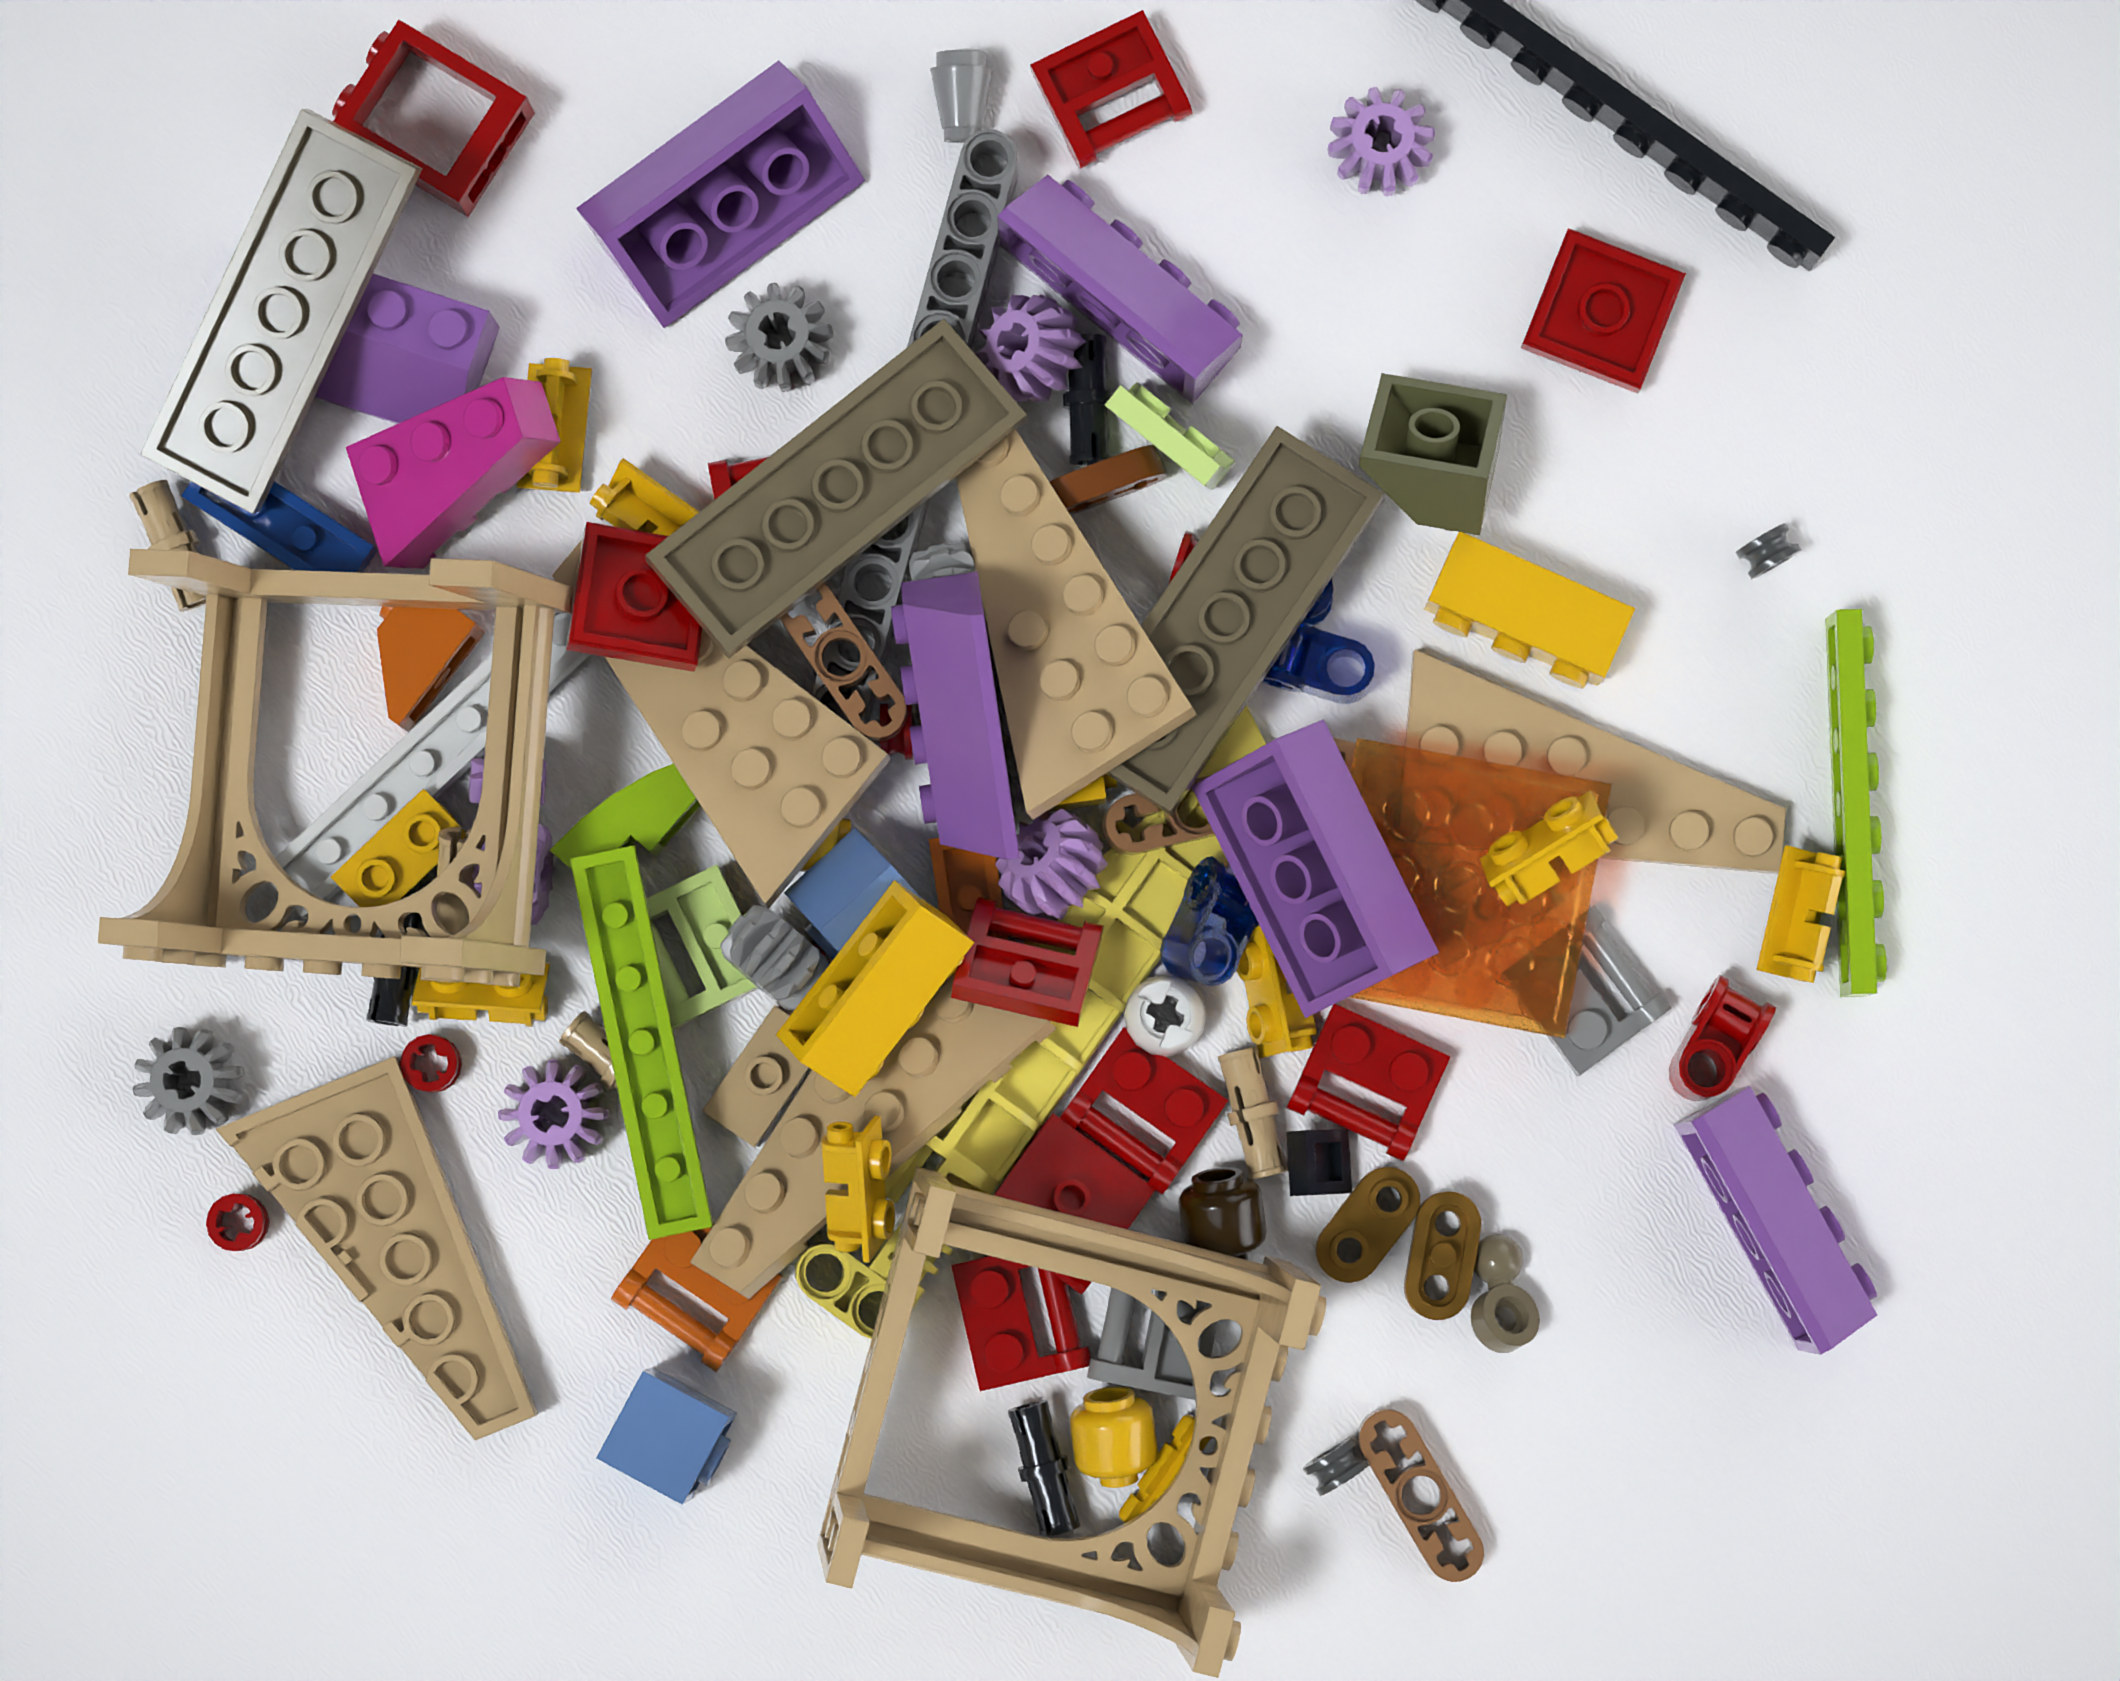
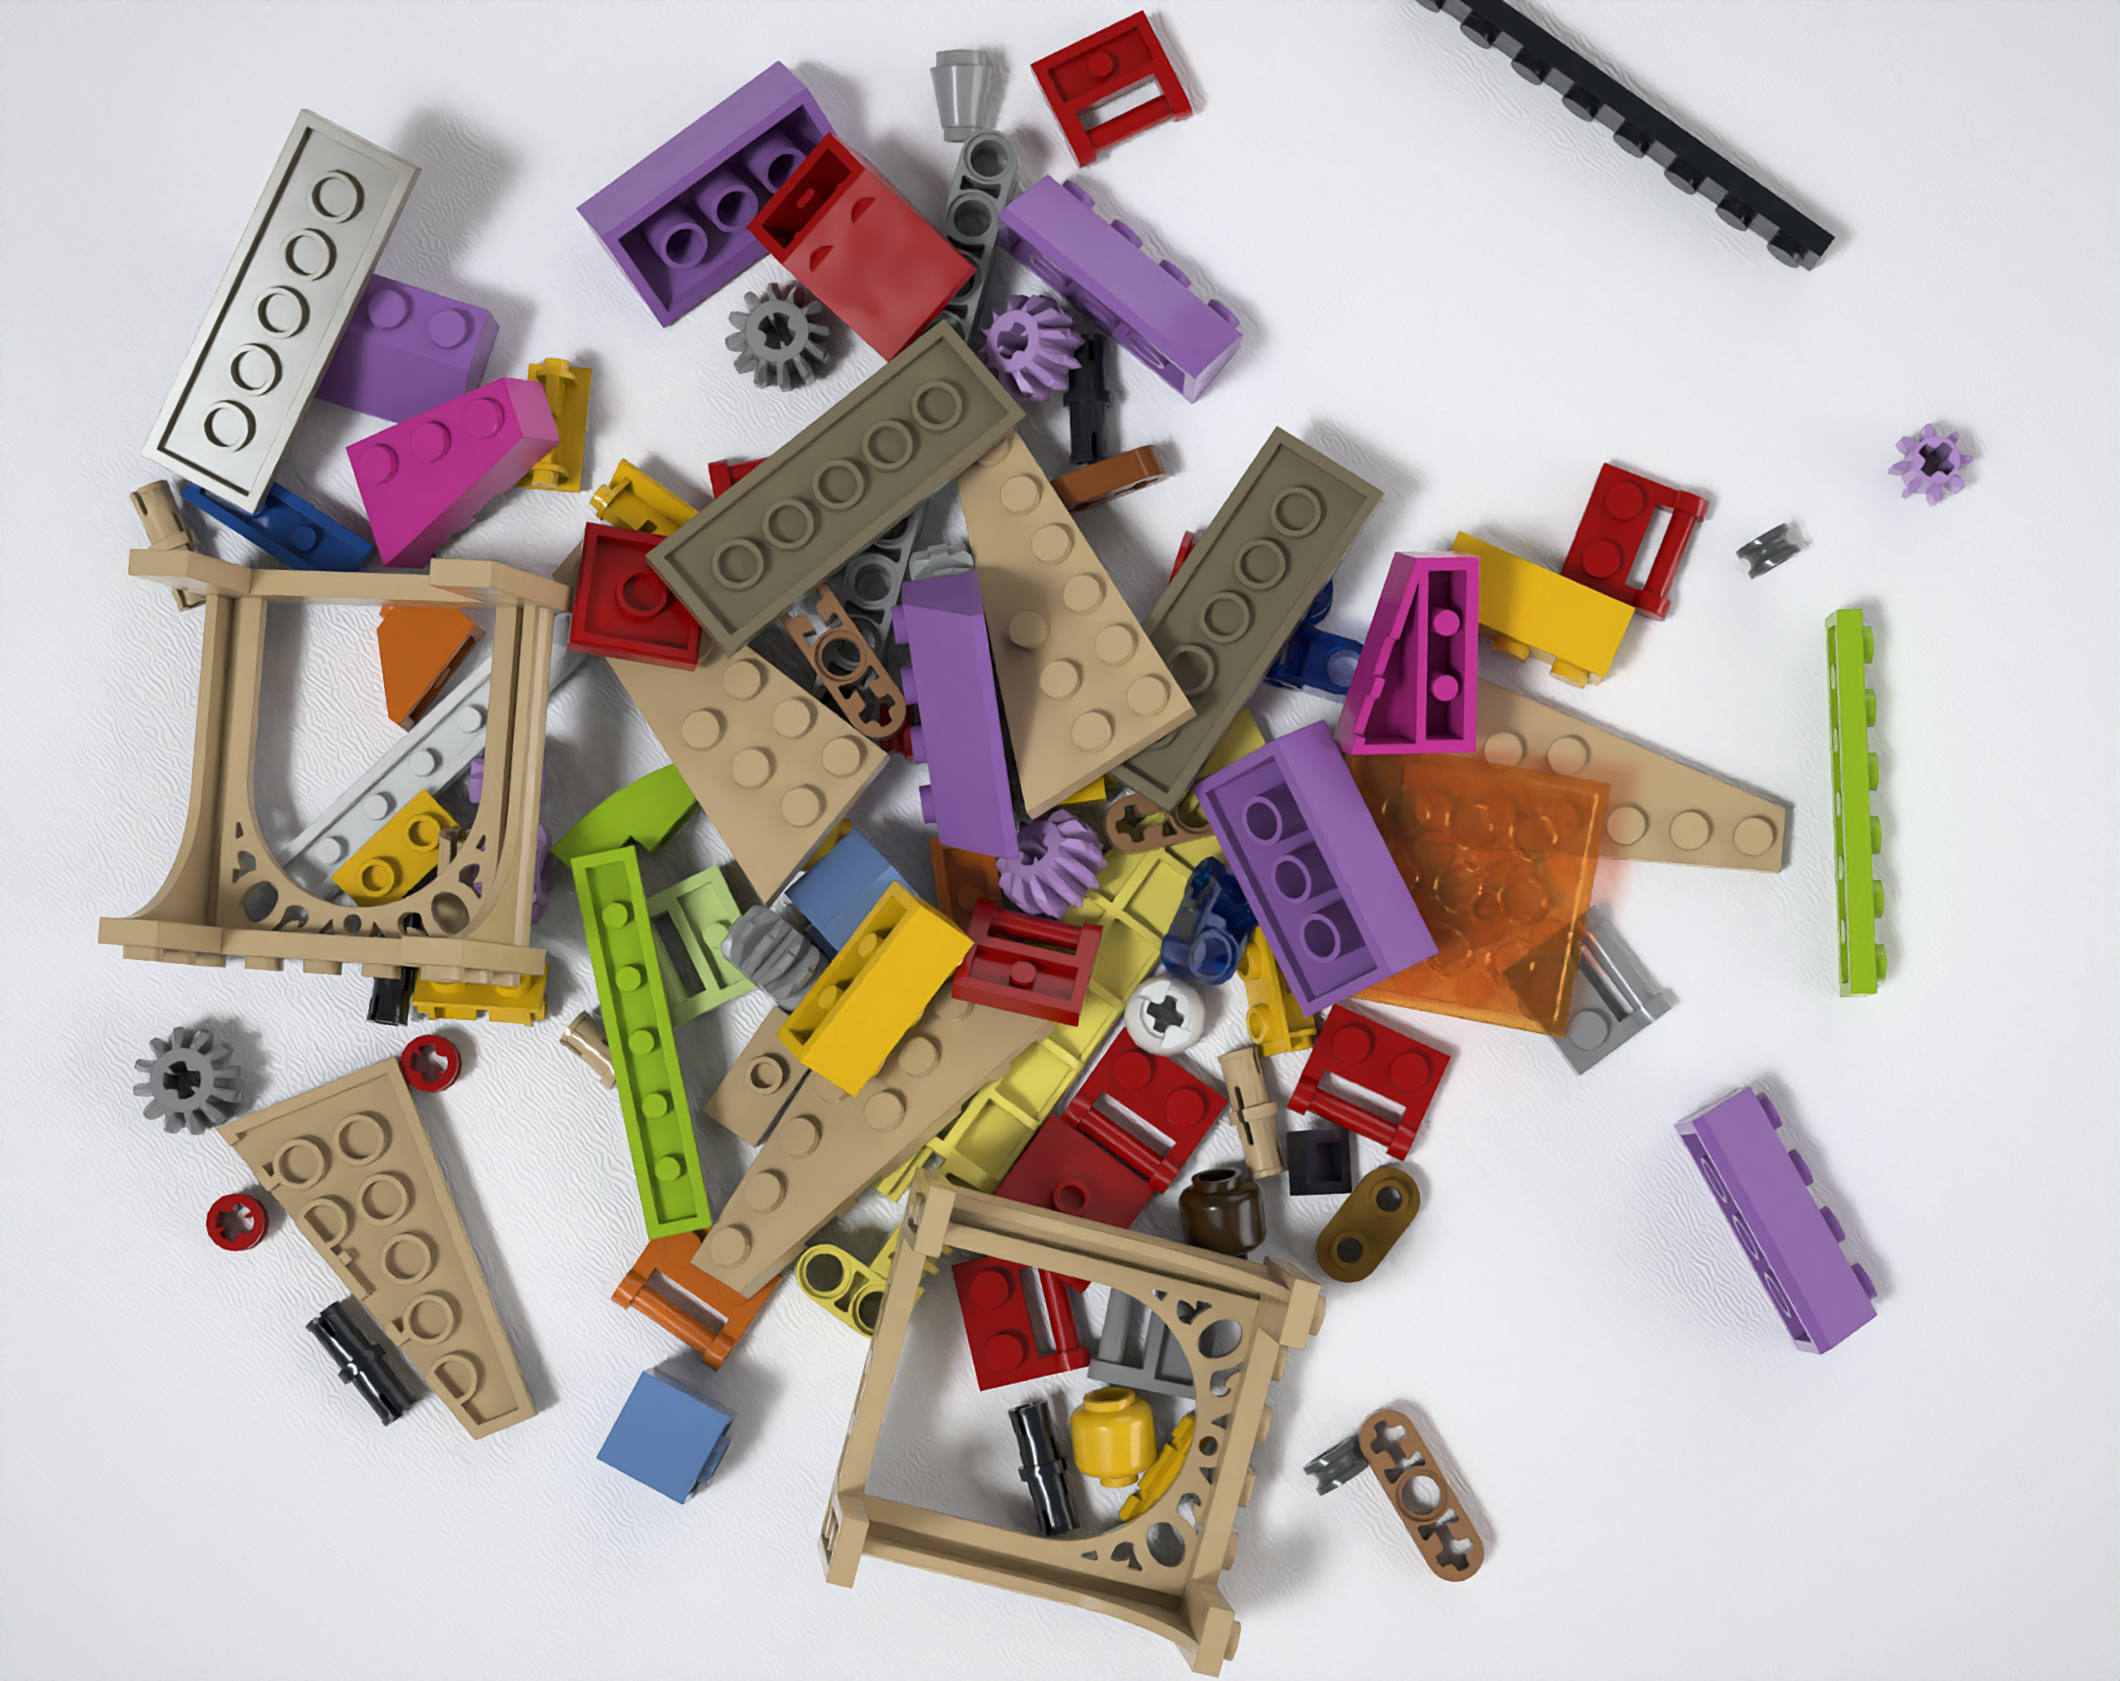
red window [332,19,535,217] -> none
lavender gear [498,1059,610,1169] -> none
yellow hinge [821,1115,895,1263] -> none
yellowish green plate [1105,382,1235,490] -> none
lavender gear [1327,87,1435,197] -> none
olive slope [1359,373,1507,535] -> none
pearl gold plate [1404,1191,1481,1320] -> none
dark tan plate [1470,1234,1540,1353] -> none
yellow hinge [1479,790,1619,907] -> none
red plate [1521,228,1686,394] -> none
red piece [1668,974,1776,1101] -> none
yellow hinge [1756,845,1846,983] -> none
none -> black pin [305,1301,418,1427]
none -> red slope [746,132,977,362]
none -> dark pink wedge [1333,551,1480,755]
none -> red plate [1559,462,1710,622]
none -> lavender gear [1888,423,1973,507]

